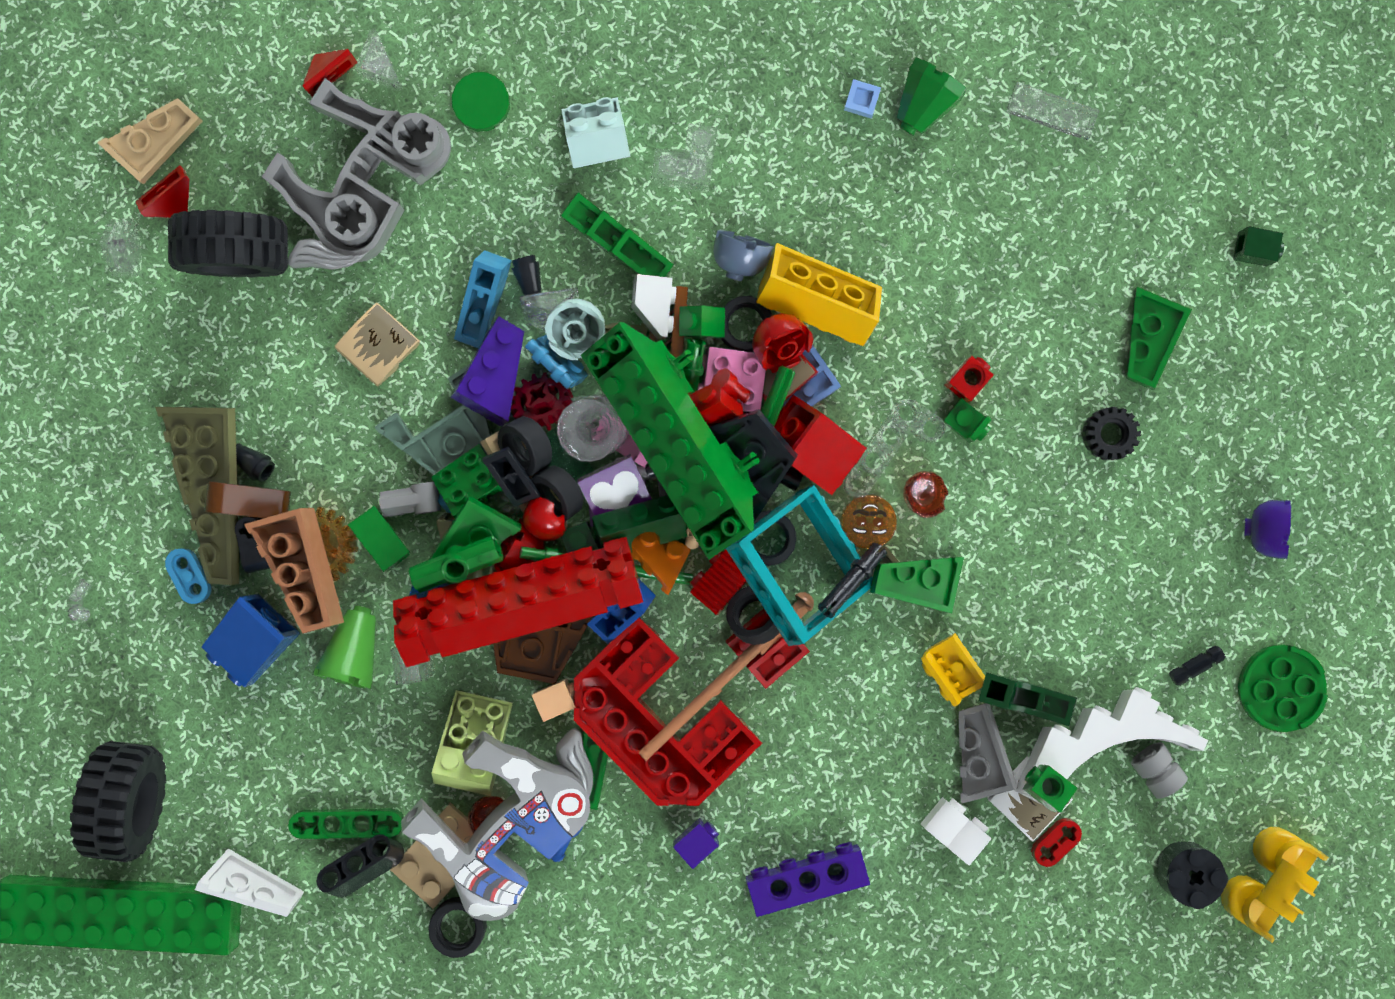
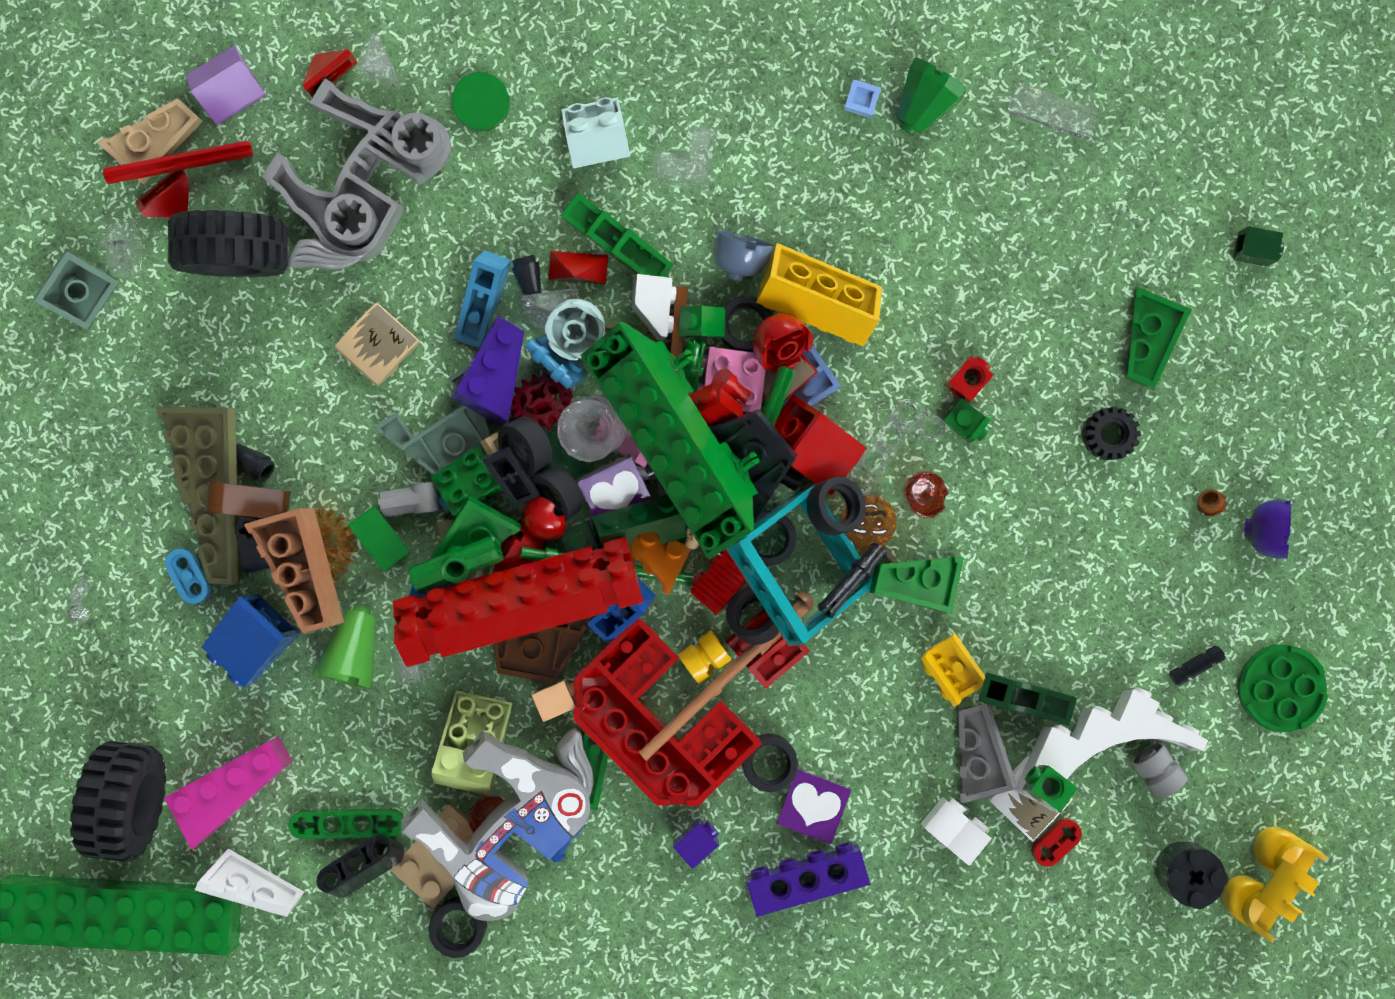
none -> sand green slope [32,250,119,330]
none -> red axle [103,141,253,184]
none -> dark pink wedge [164,736,293,850]
none -> medium lavender slope [186,45,266,125]
none -> red slope [548,251,608,285]
none -> yellow wheel [678,630,733,685]
none -> black tyre [742,733,798,792]
none -> tile [776,768,852,844]
none -> black tyre [807,476,866,536]
none -> dark orange plate [1197,489,1227,517]

